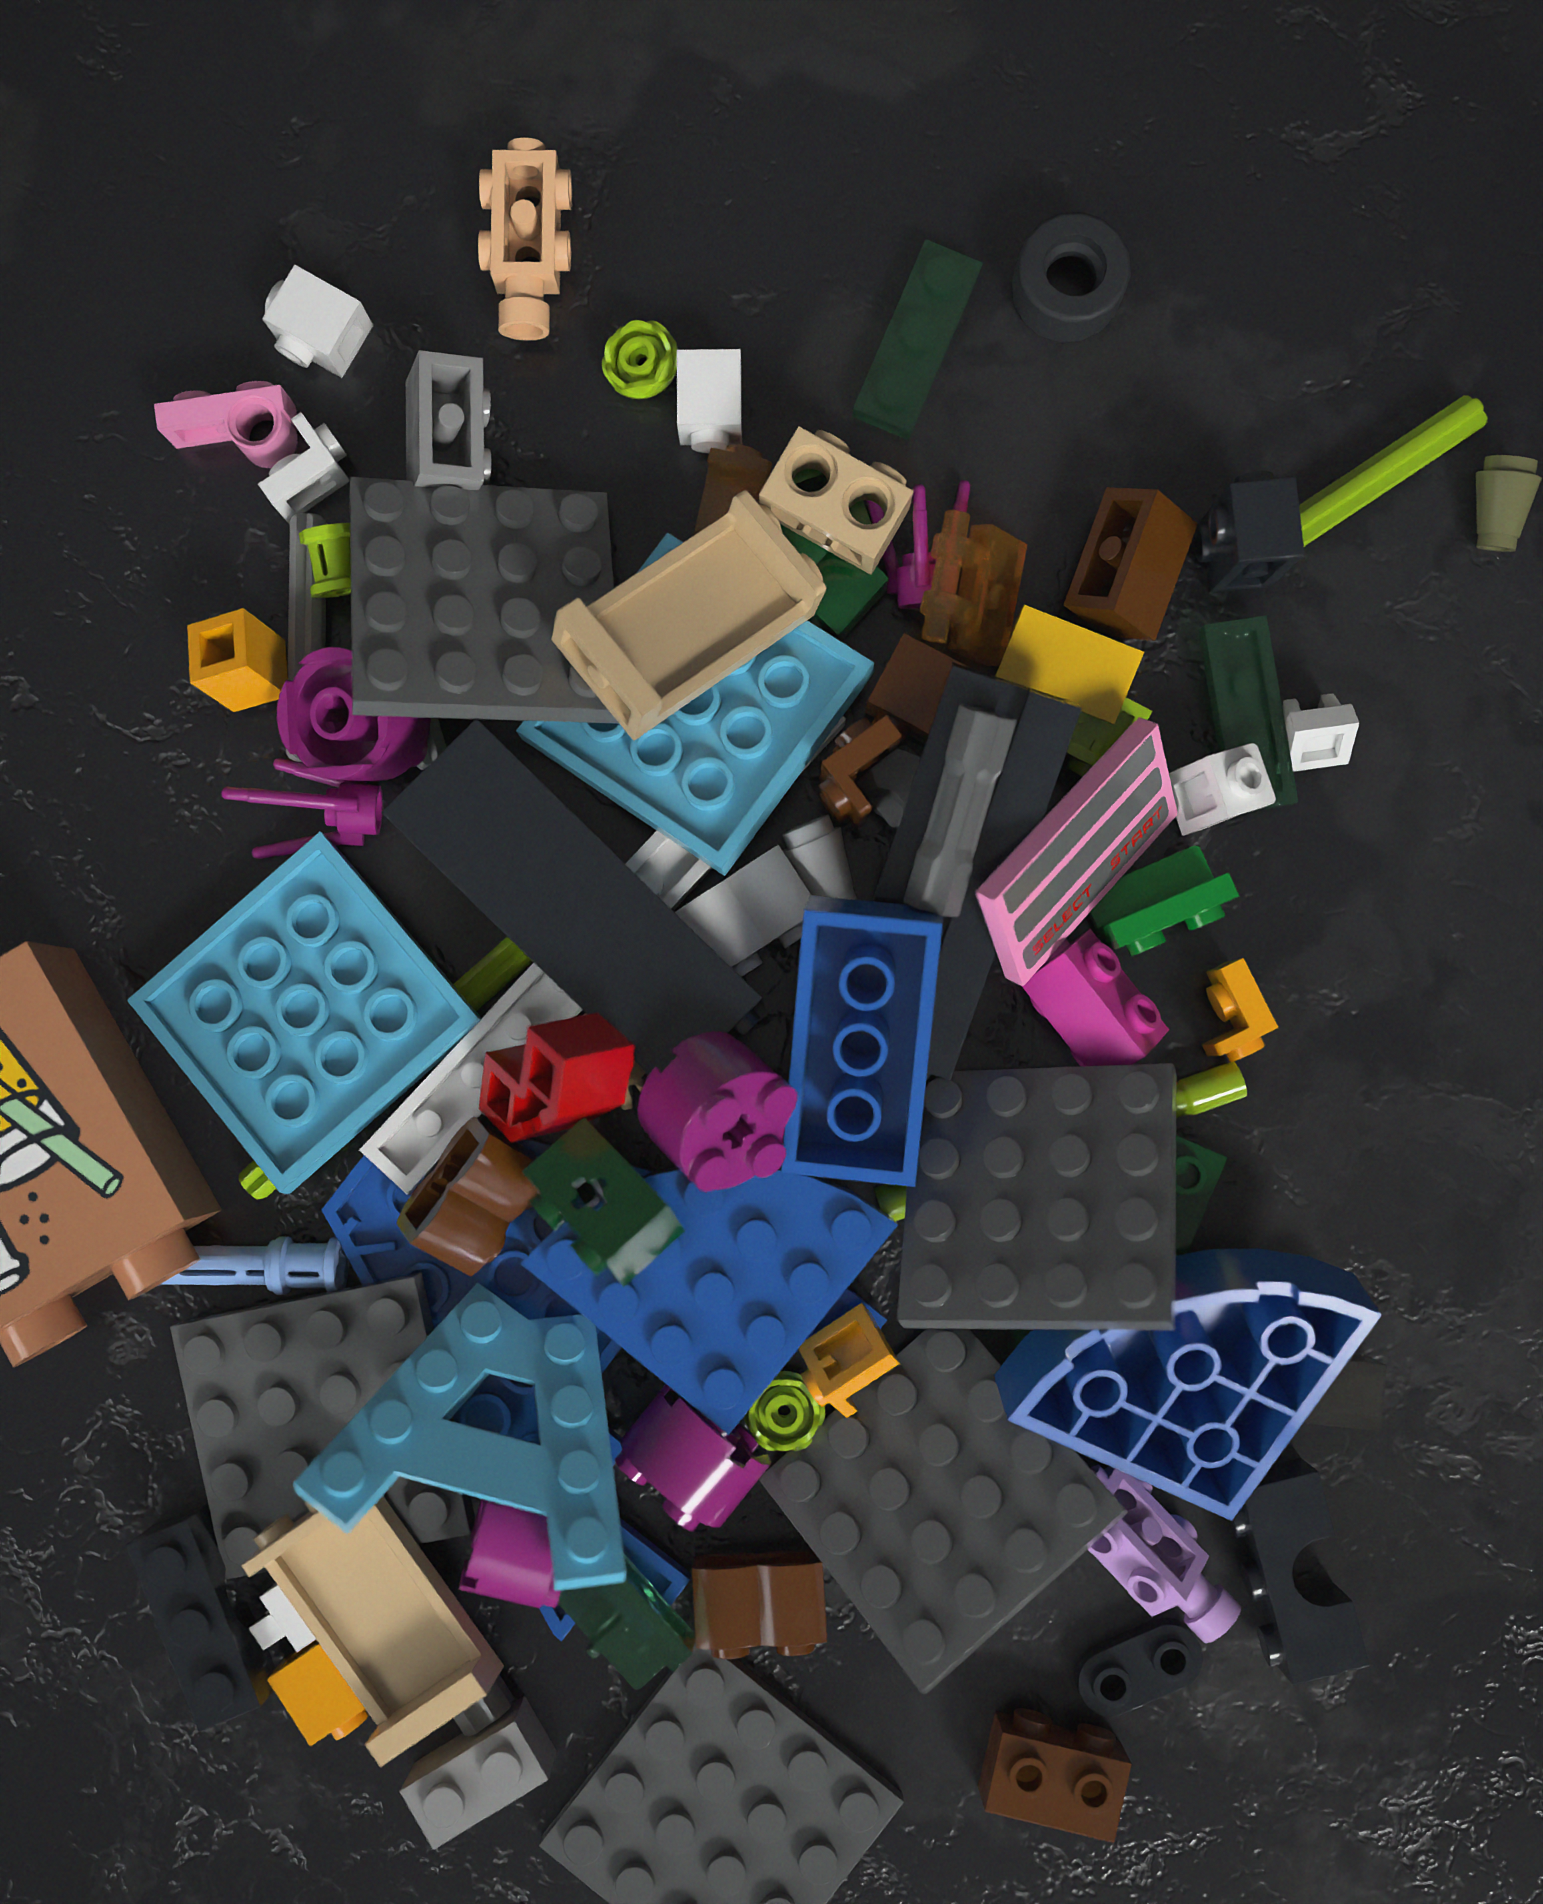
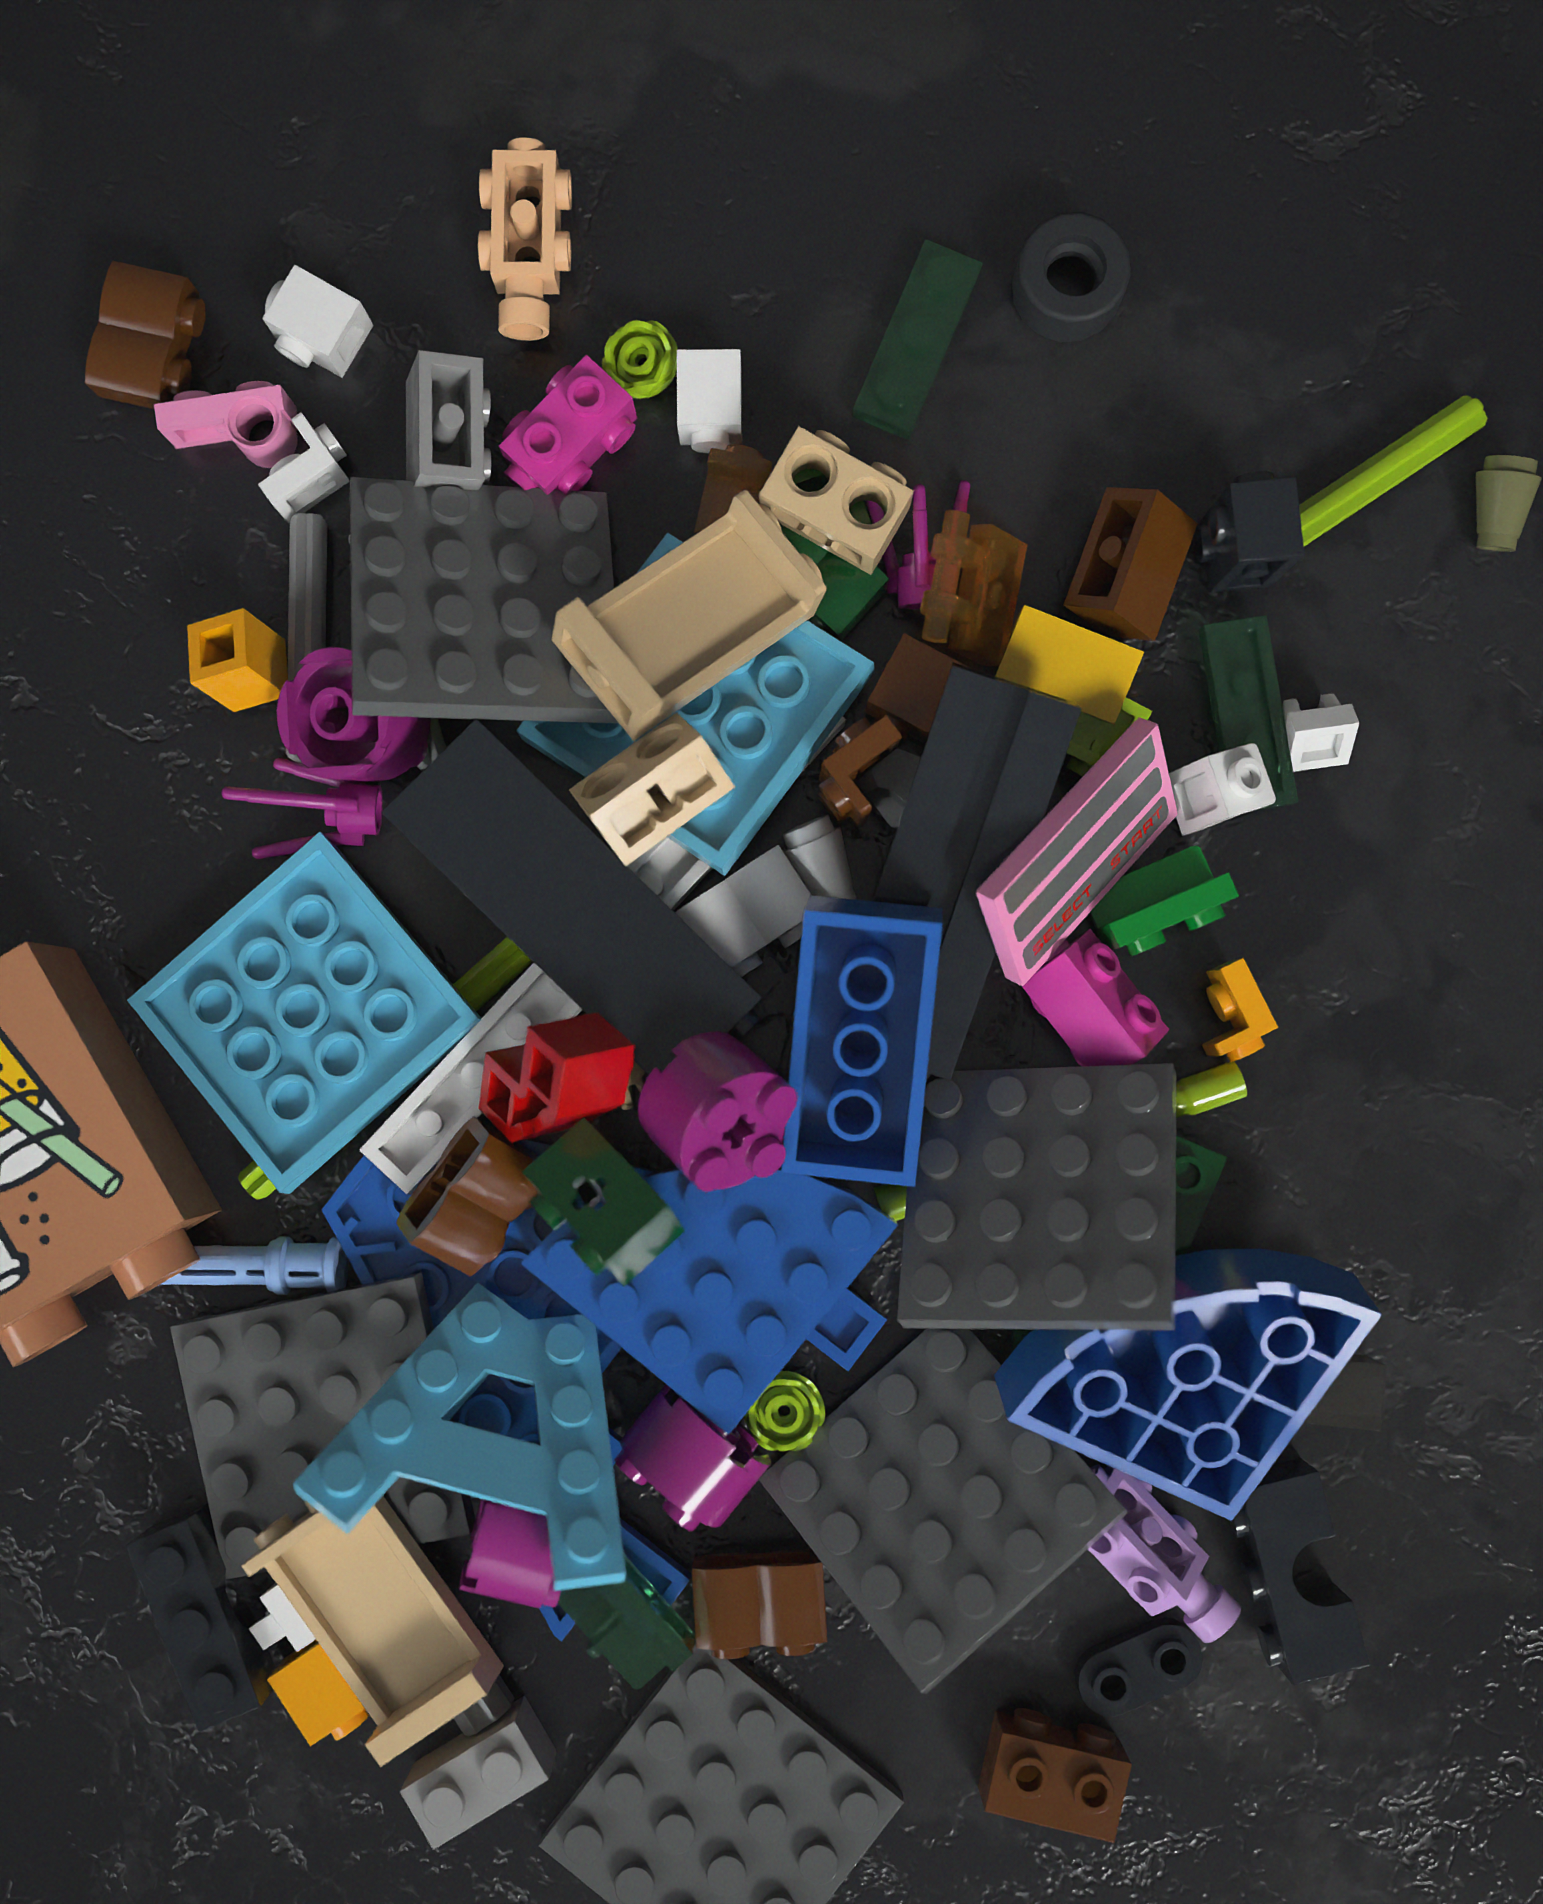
lime bush [298,523,351,598] -> none
light orange bracket [798,1303,899,1418] -> none
dark grey axle [904,704,1016,917] -> none
none -> reddish brown brick [85,261,206,409]
none -> dark pink brick [499,355,637,496]
none -> tan brick [569,712,735,866]

